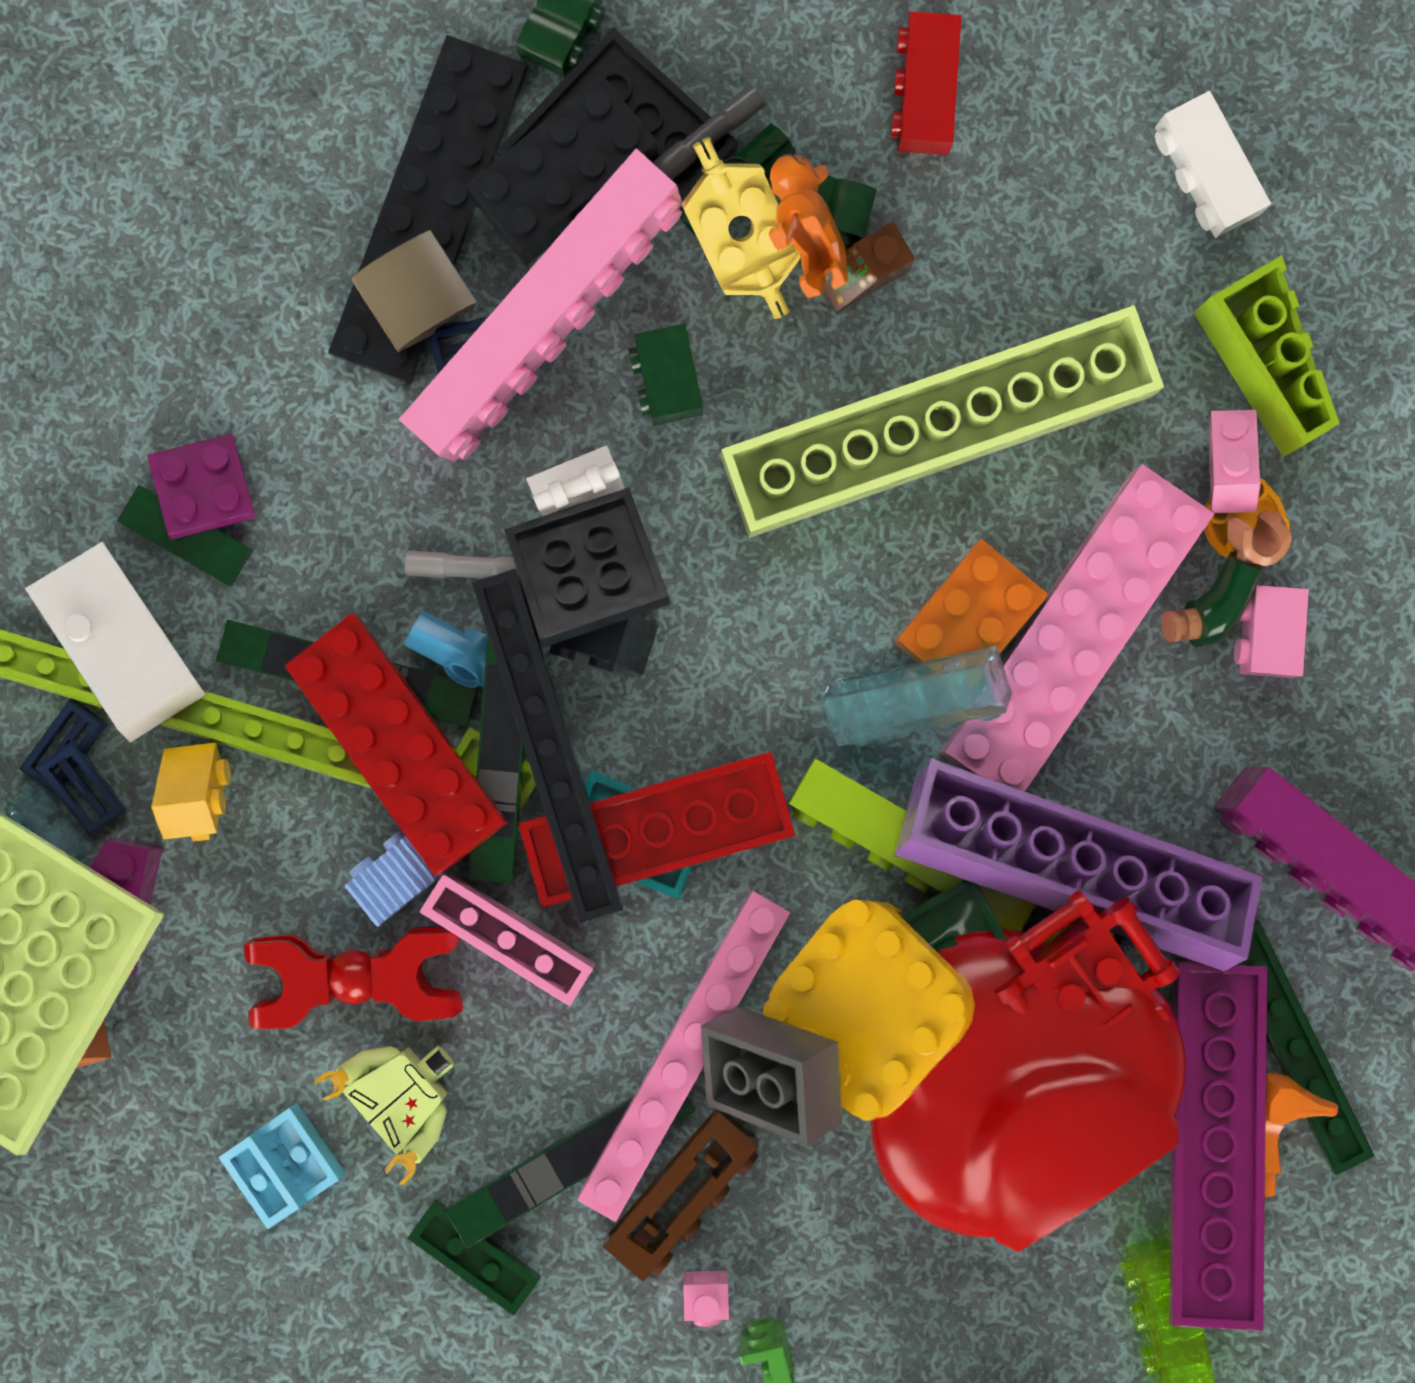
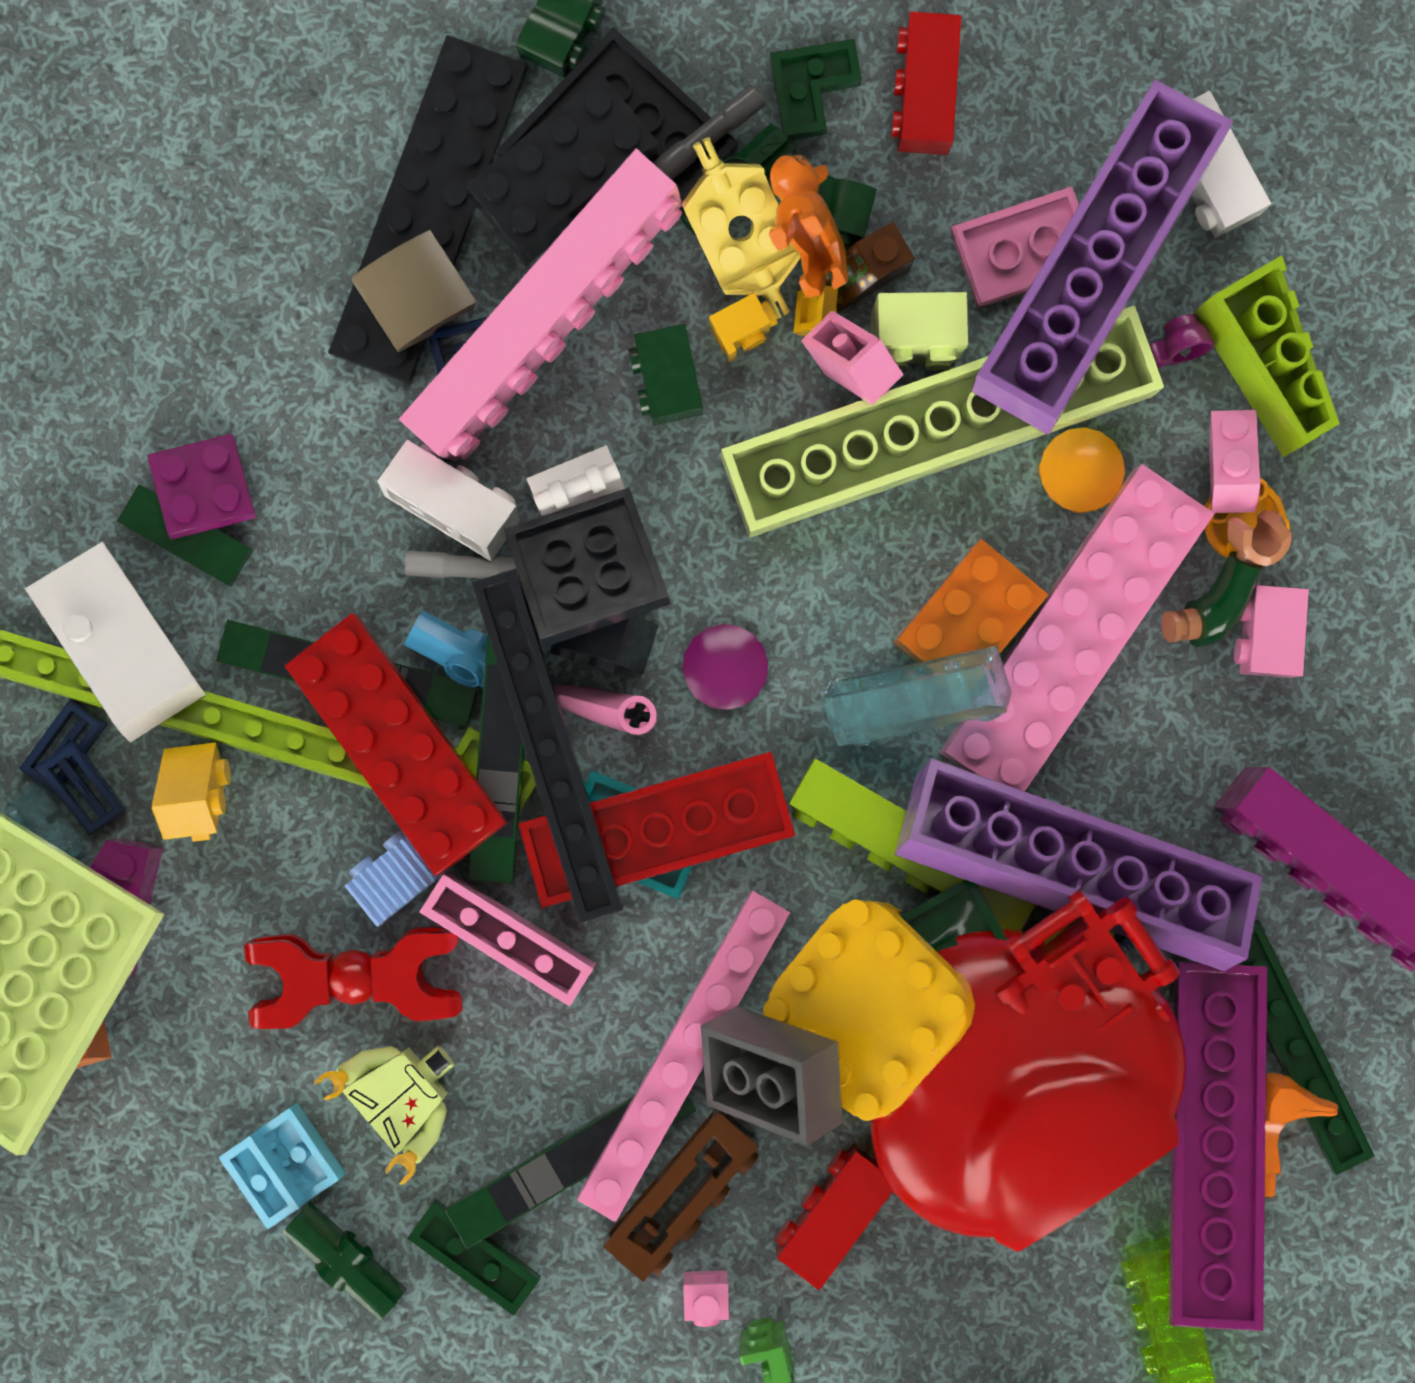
none -> dark green piece [282,1201,406,1321]
none -> white brick [378,440,520,561]
none -> bright pink piece [553,684,658,735]
none -> magenta dish [682,624,768,710]
none -> yellow brick [709,292,778,363]
none -> dark green plate [770,39,862,141]
none -> red brick [774,1144,893,1291]
none -> yellow plate [793,285,838,336]
none -> bright pink brick [801,311,904,405]
none -> yellowish green piece [871,292,968,371]
none -> bright pink tile [950,186,1079,309]
none -> medium lavender brick [972,80,1234,435]
none -> light orange dish [1038,427,1125,514]
none -> magenta piece [1149,314,1215,369]

